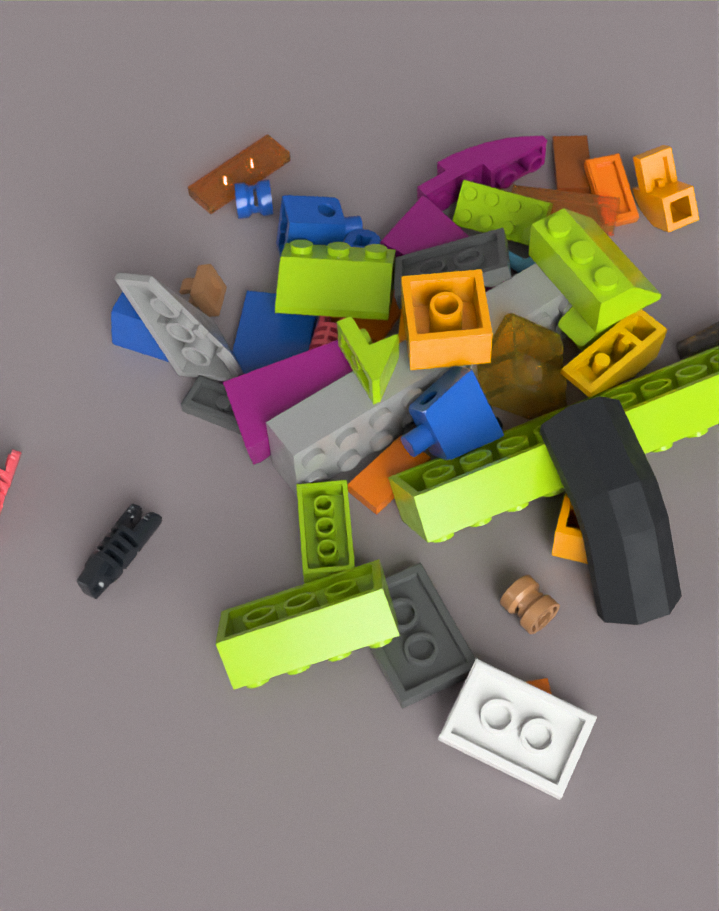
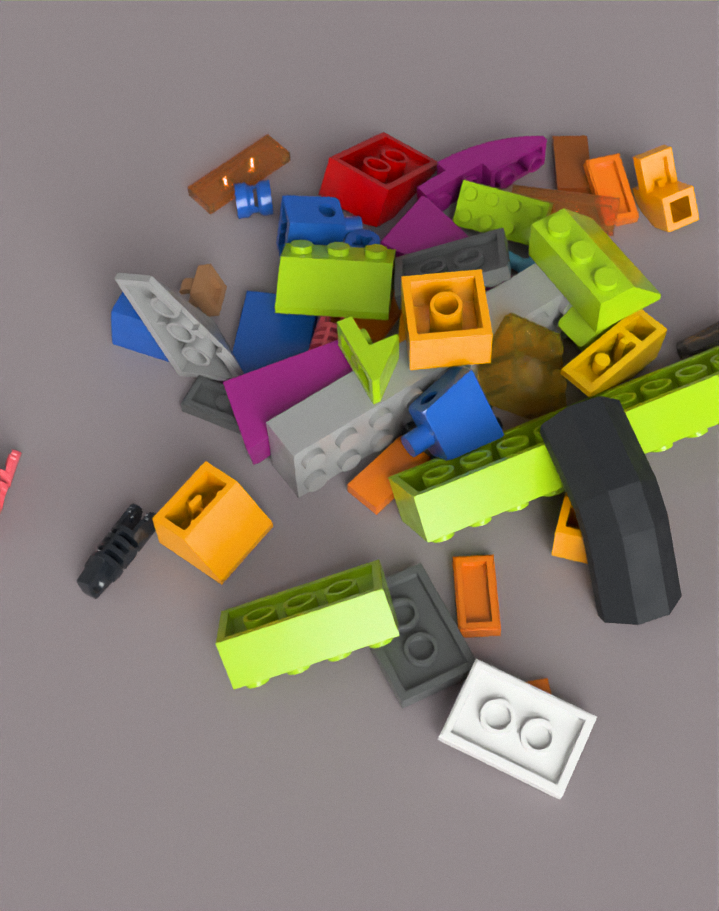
lime piece [296,480,355,584] -> none
medium nougat wheel [500,575,560,635] -> none
none -> light orange slope [152,461,273,585]
none -> red slope [318,132,438,227]
none -> orange tile [452,554,501,638]

